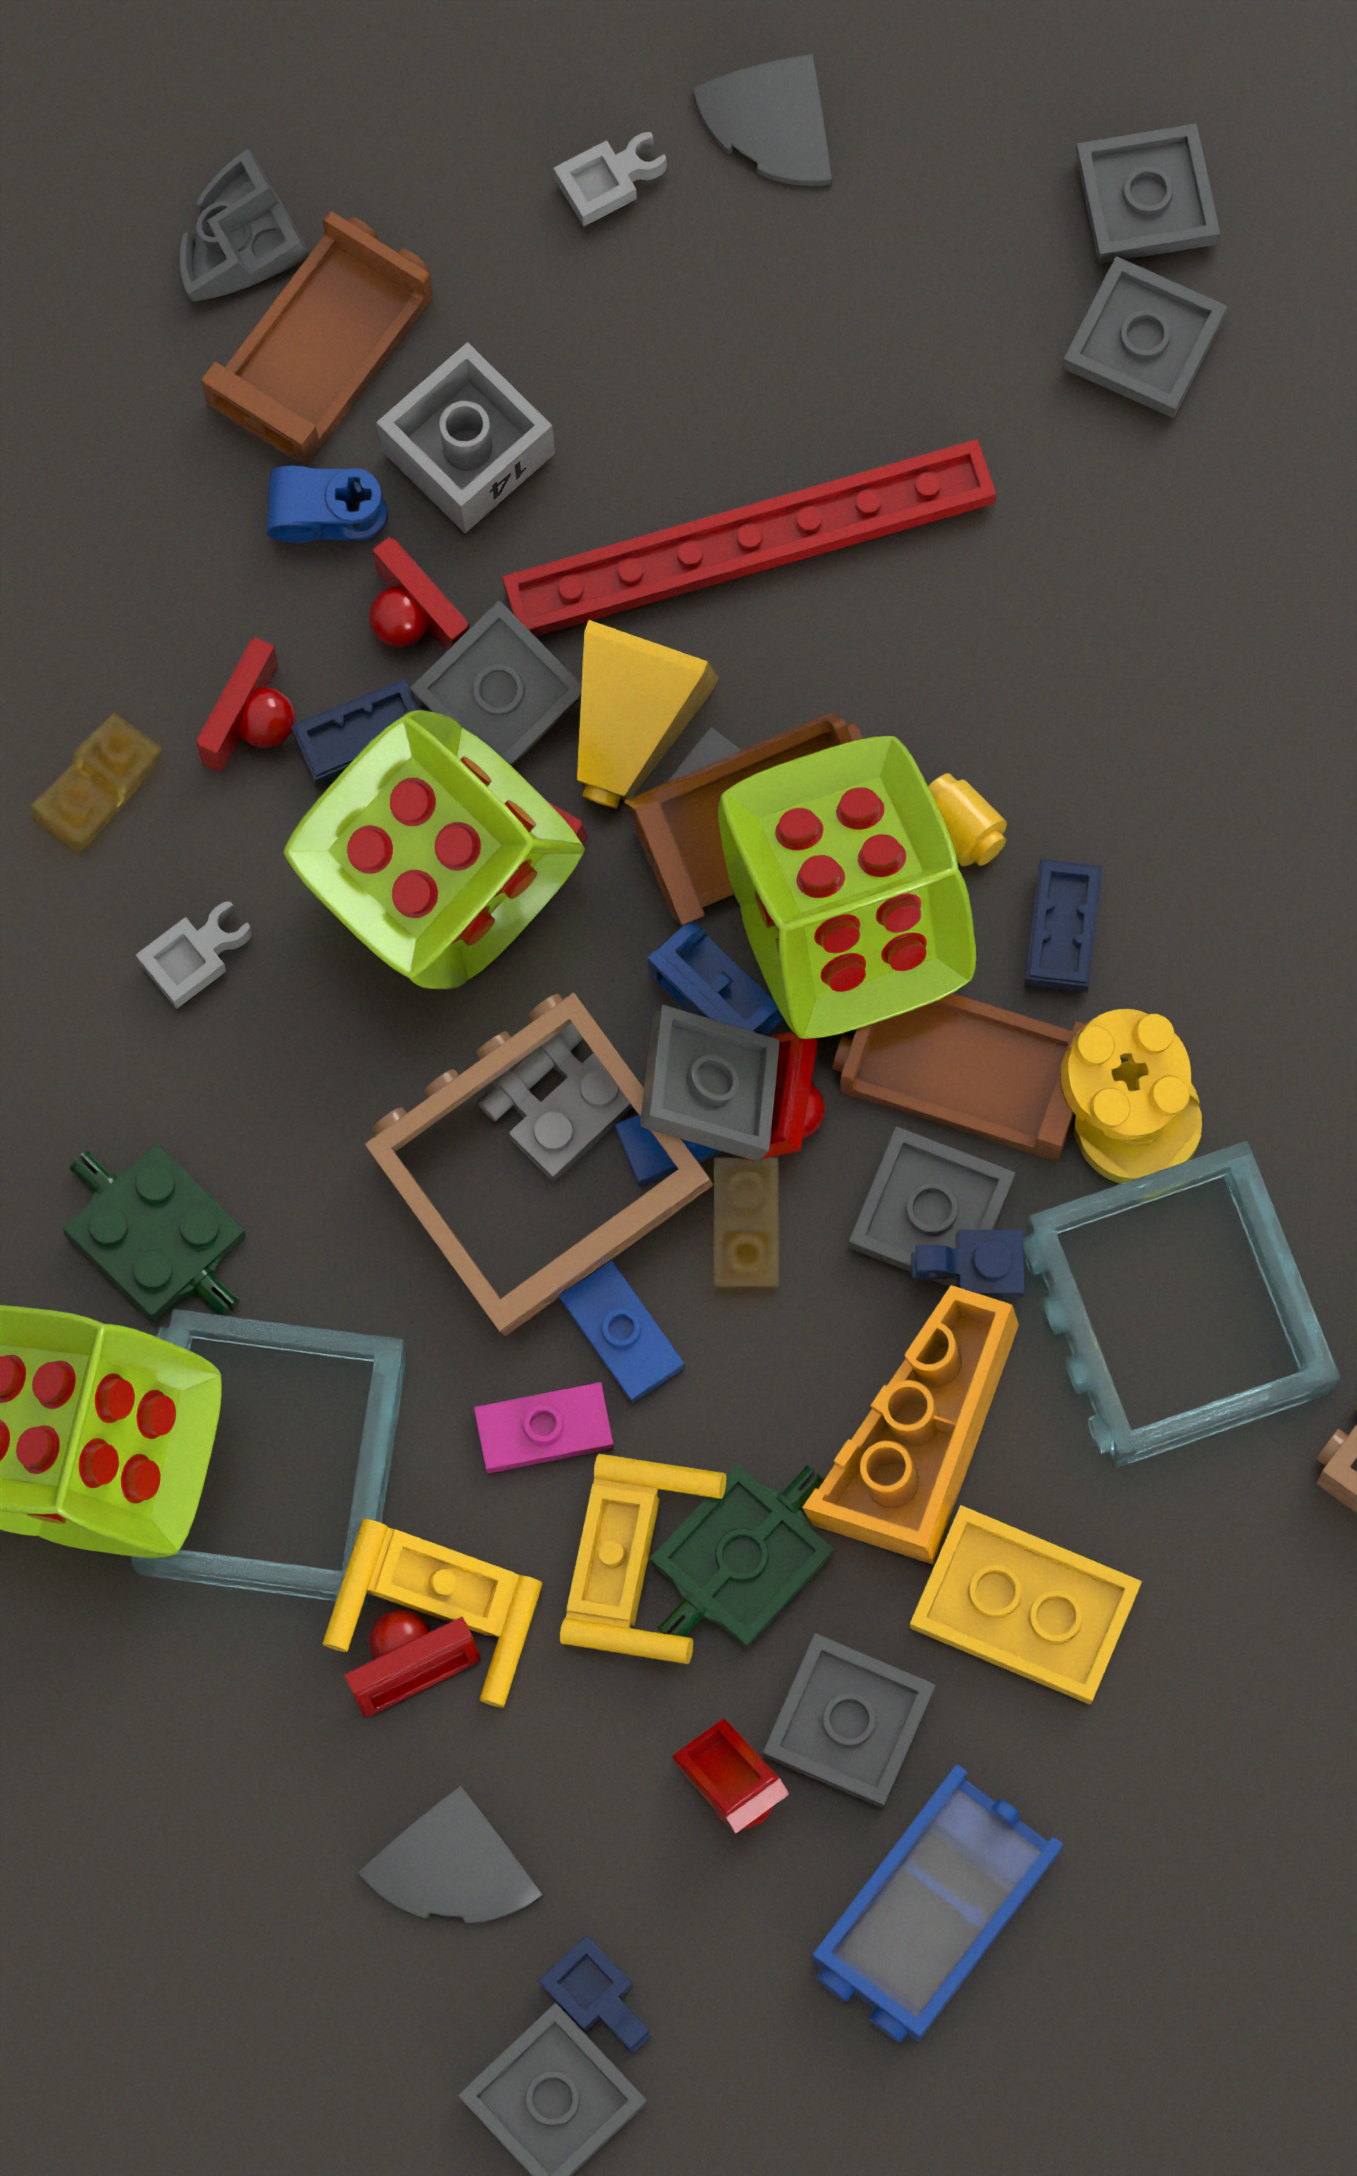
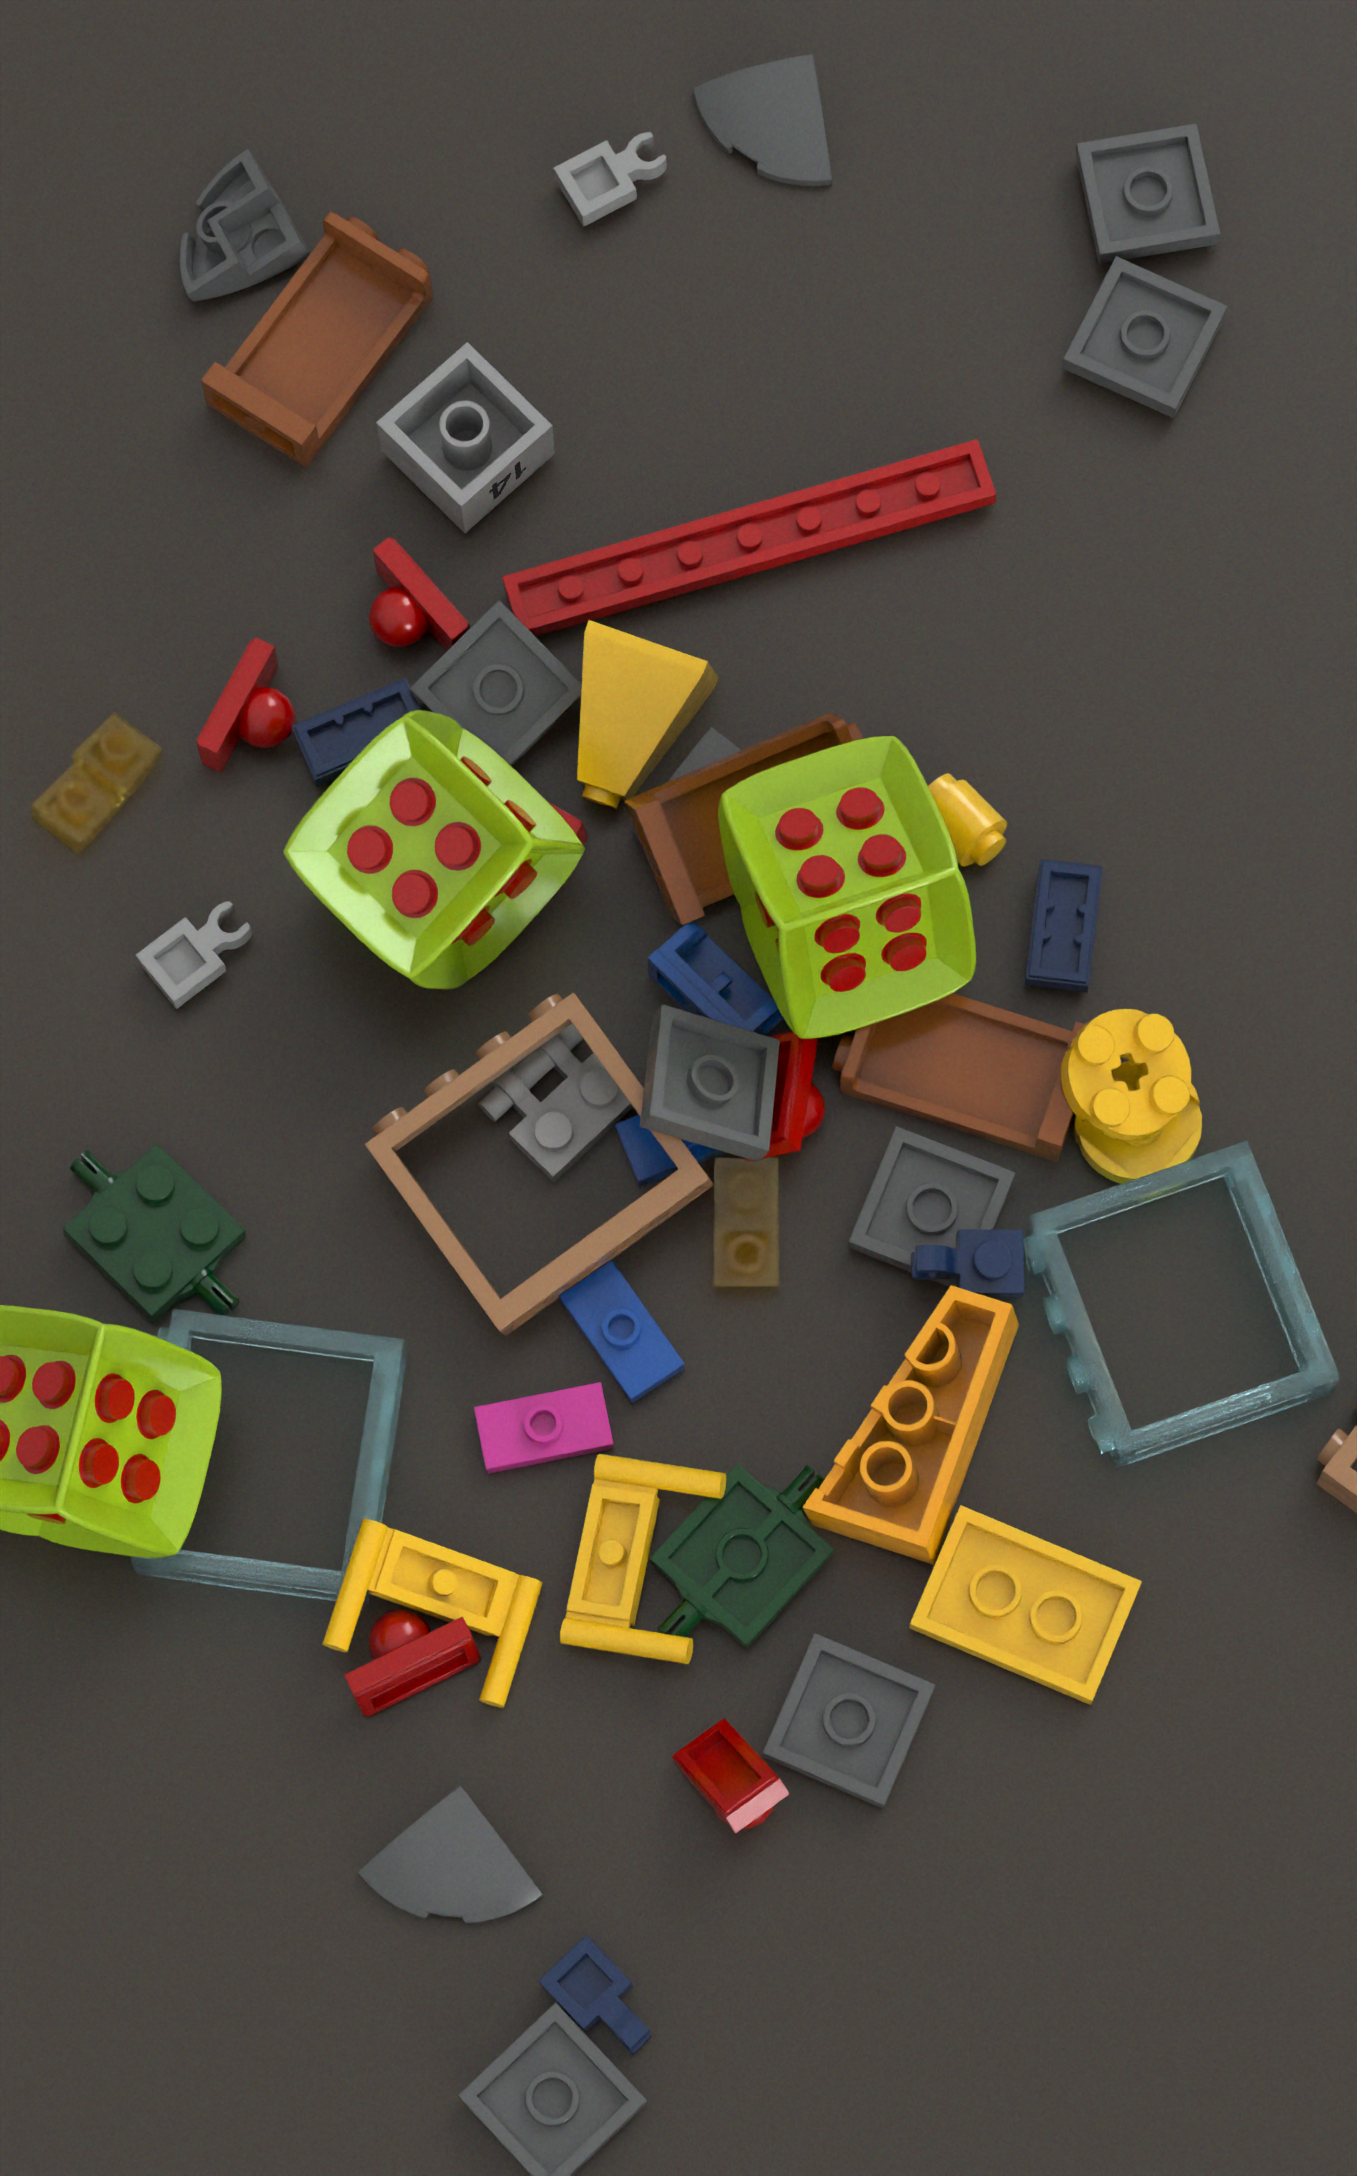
blue piece [266,466,388,543] -> none
clear door [812,1764,1064,2043] -> none

